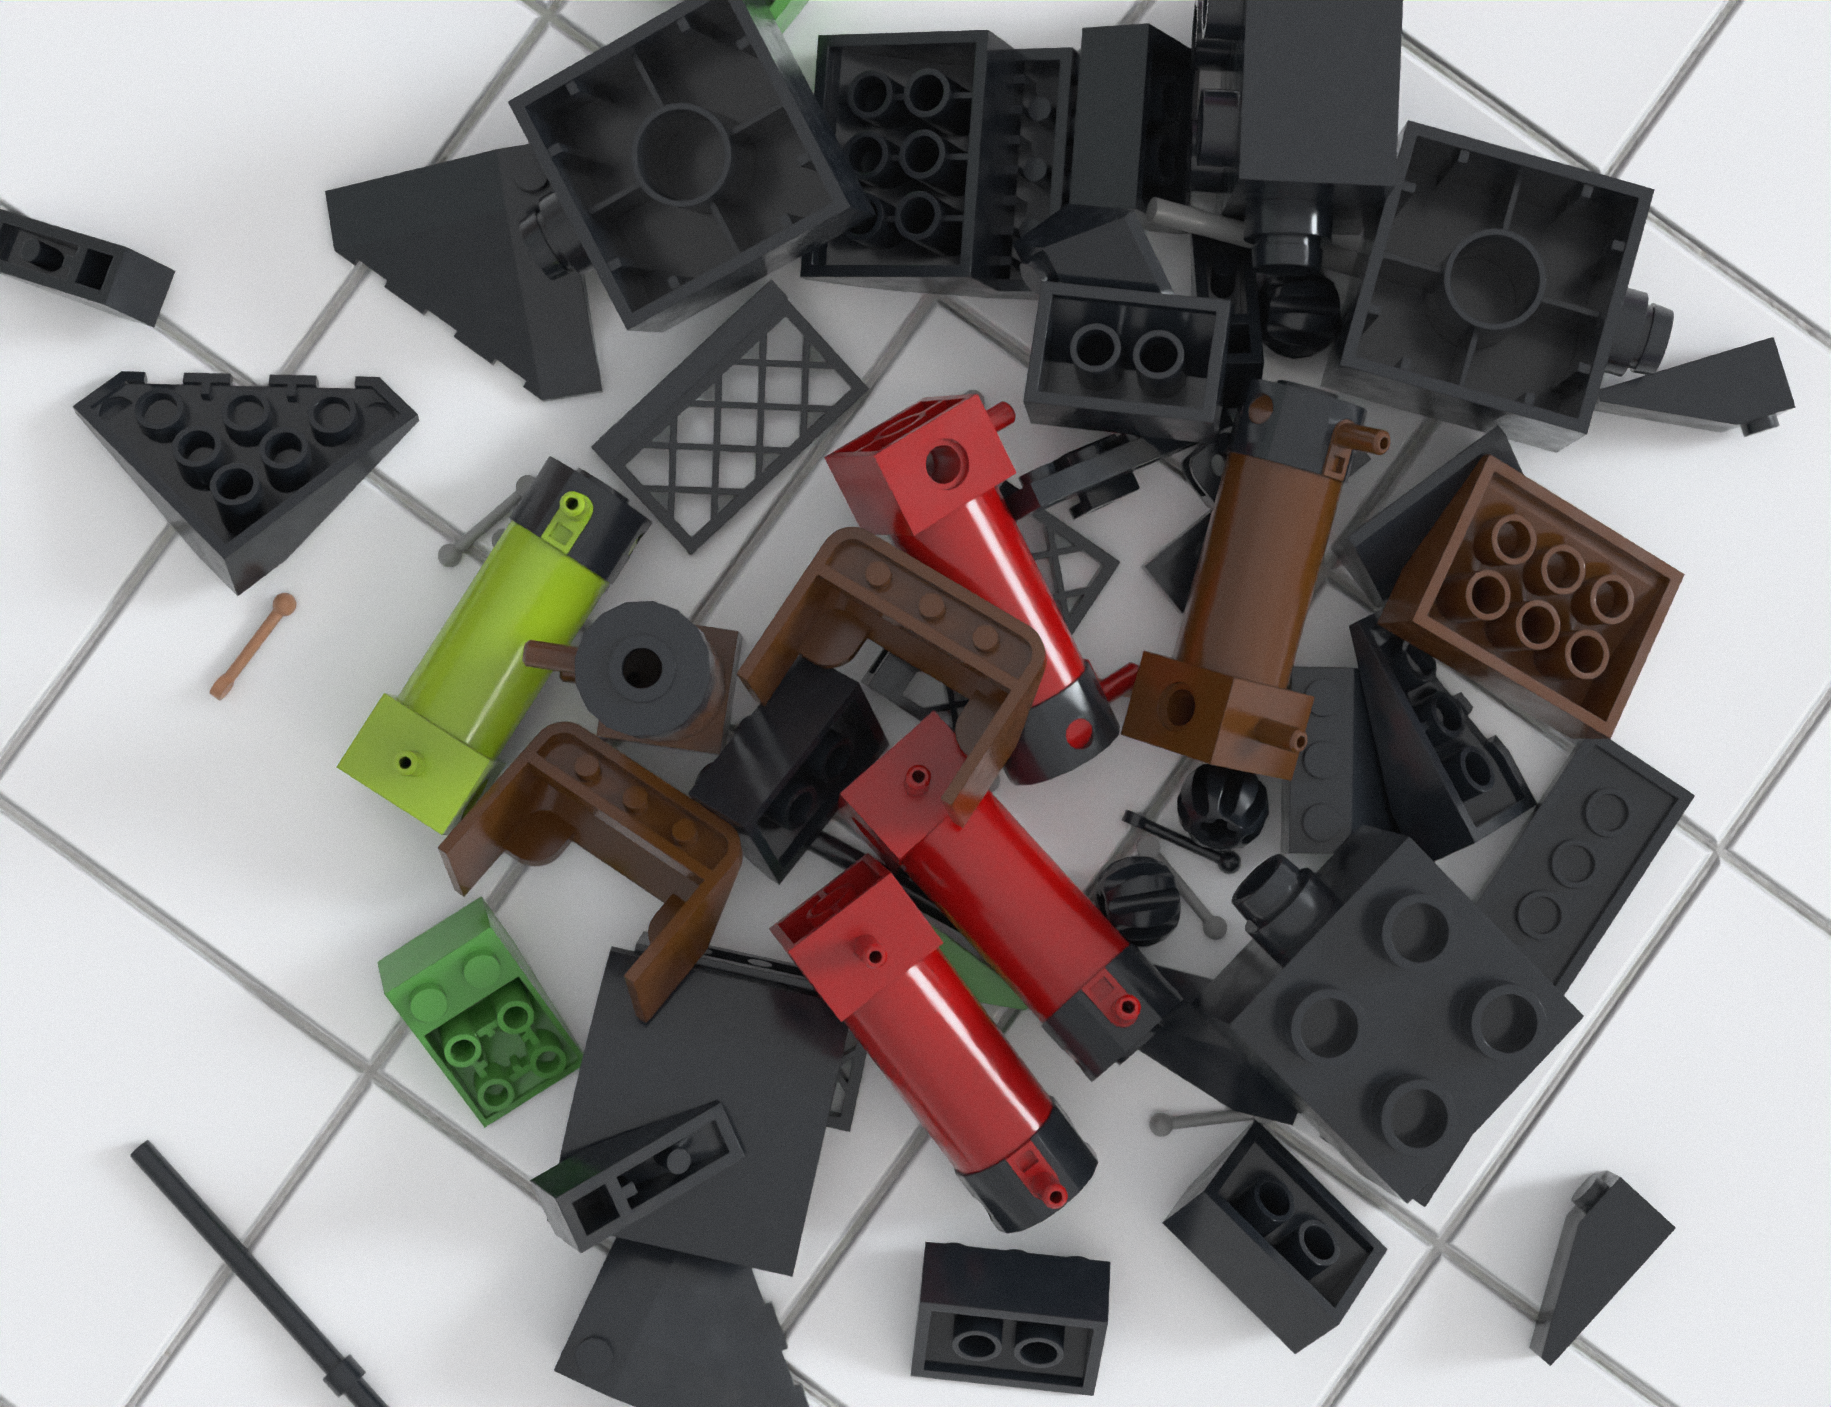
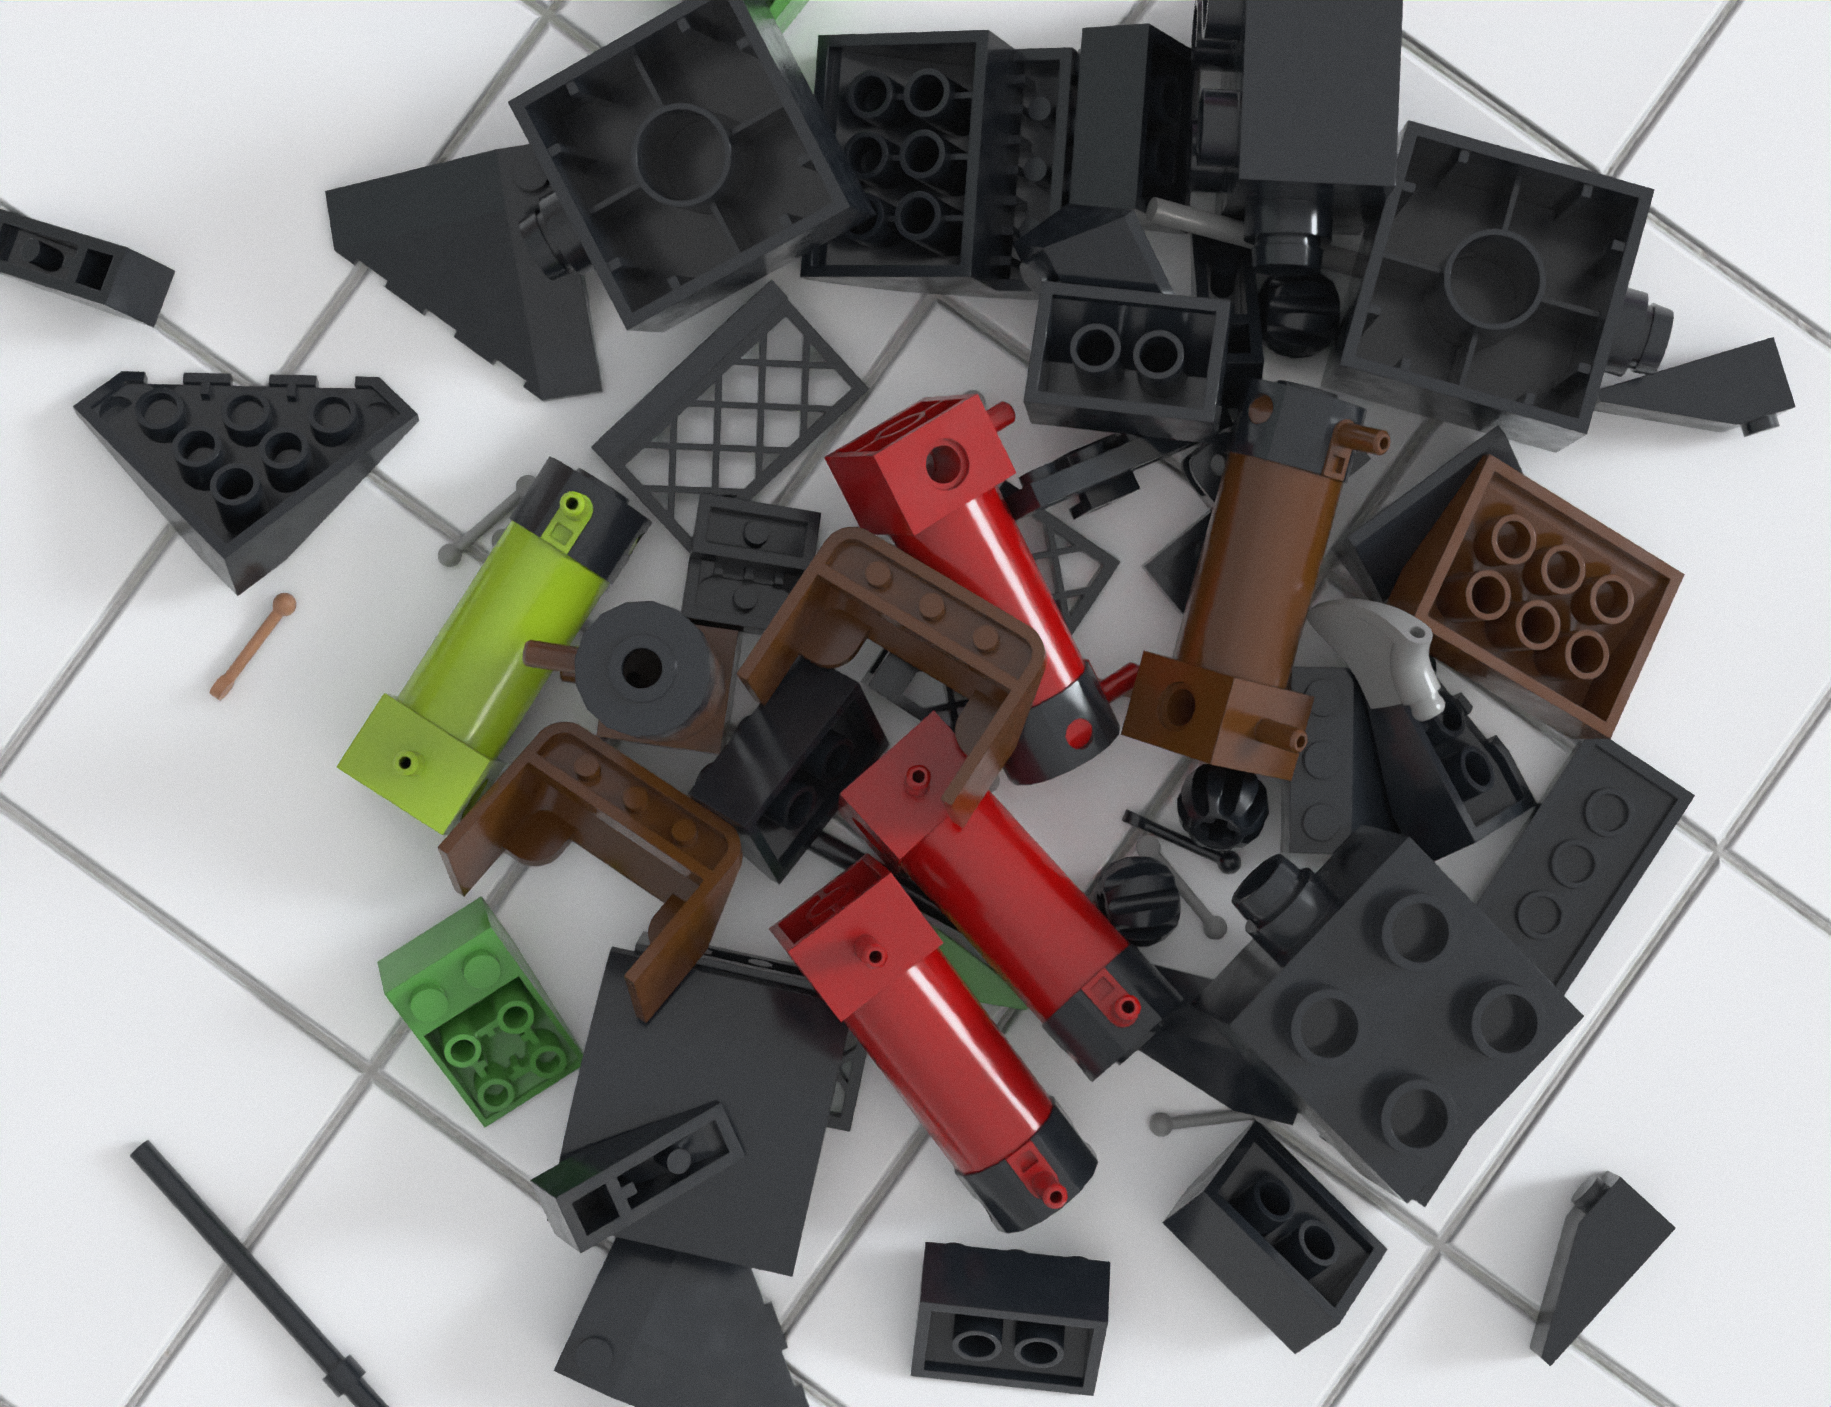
none -> black slope [681,493,821,635]
none -> light grey arm [1307,598,1445,722]

